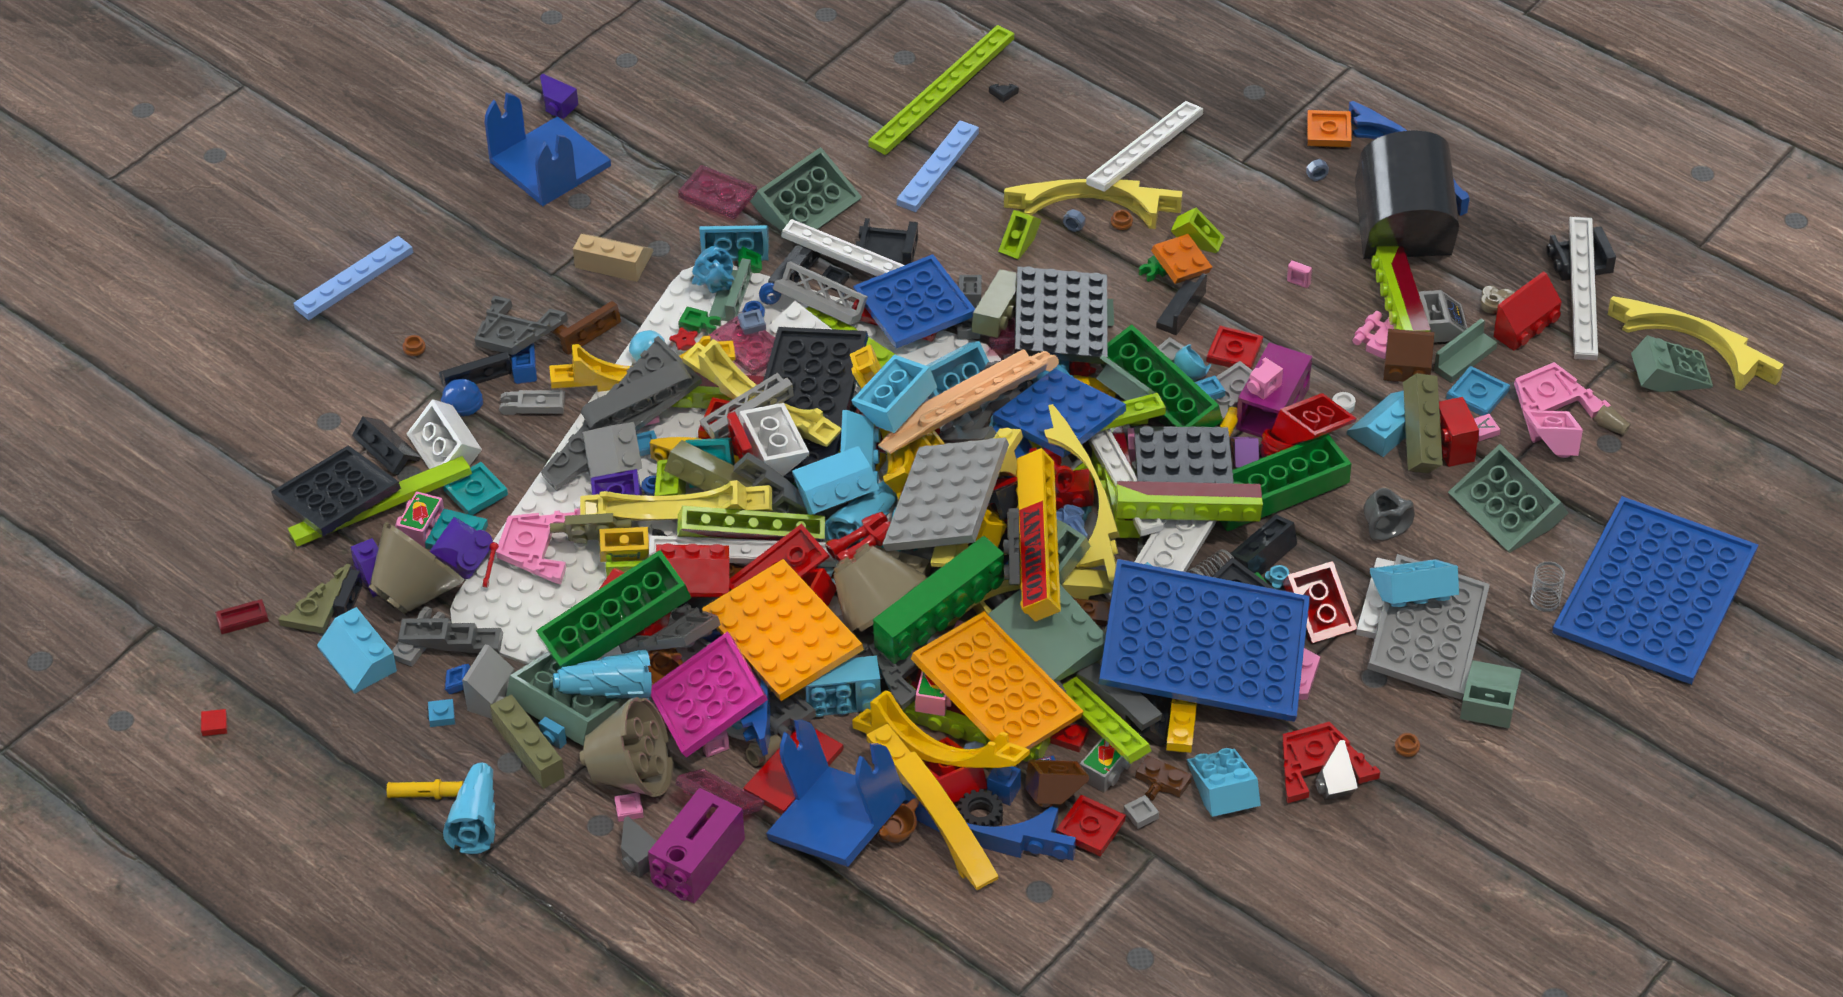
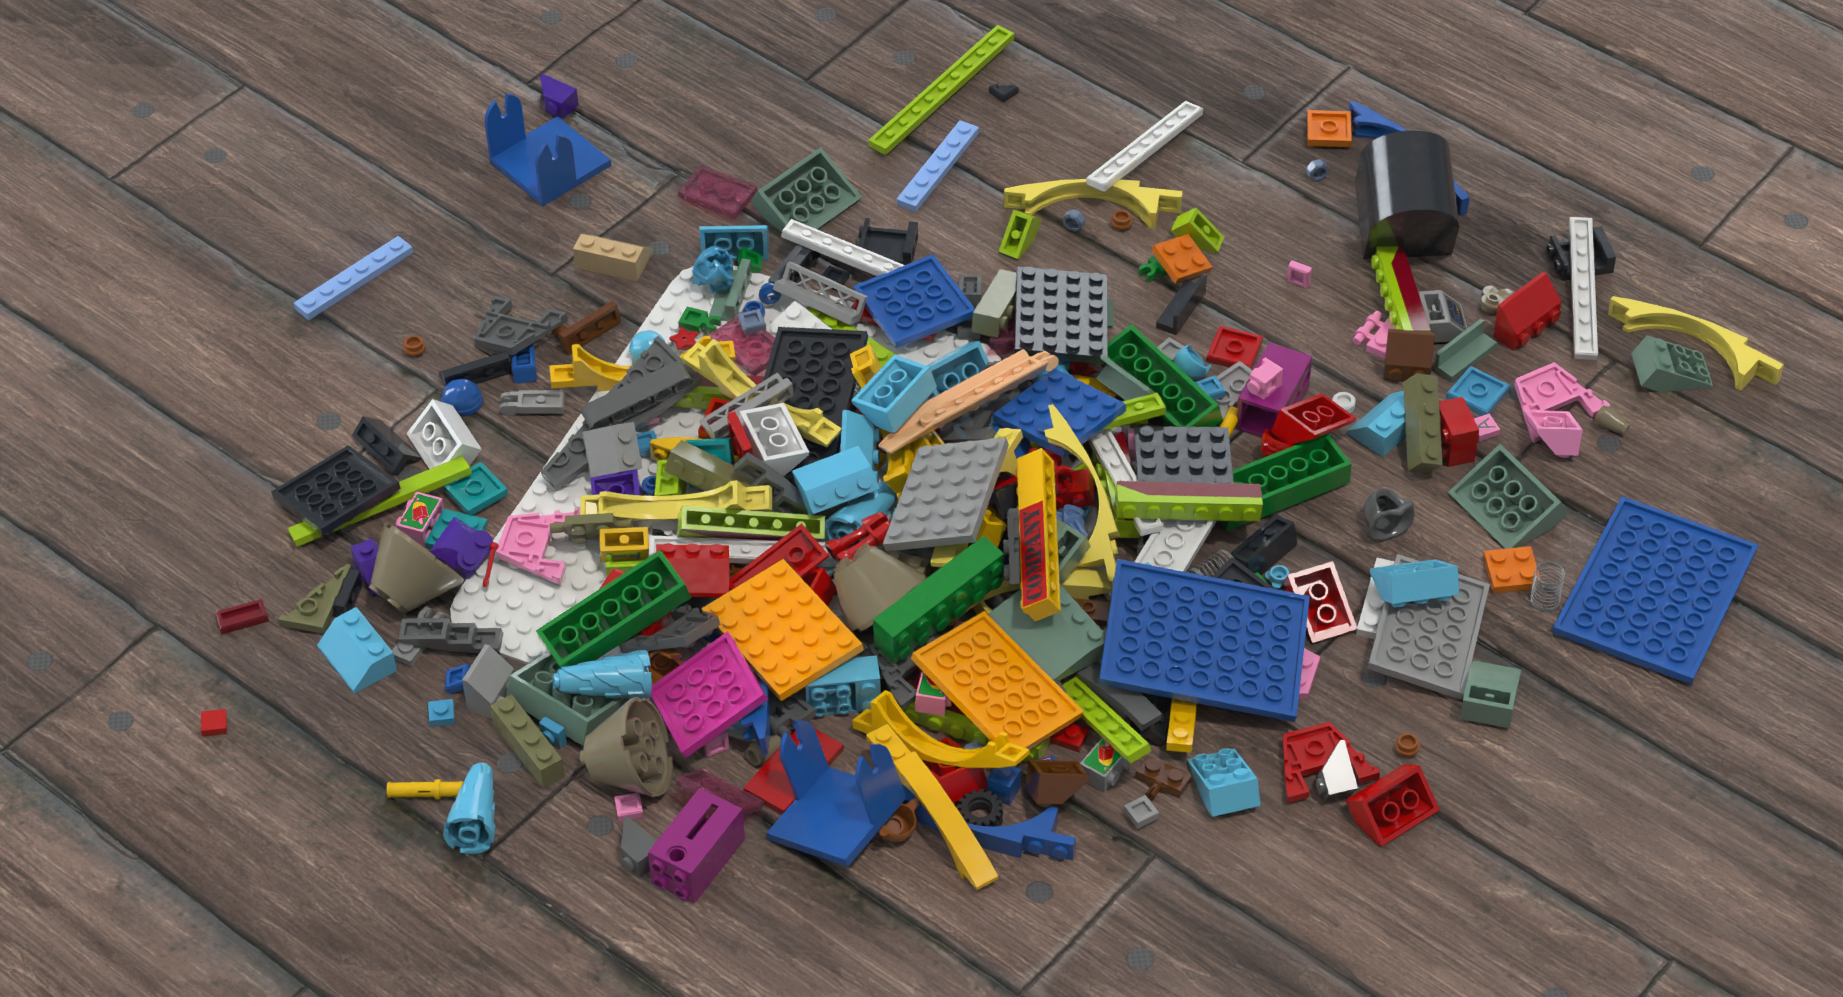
red plate [1056,795,1126,857] -> none
medium lavender slope [1230,436,1259,467] -> none
none -> red slope [1345,764,1440,846]
none -> orange plate [1483,546,1542,593]

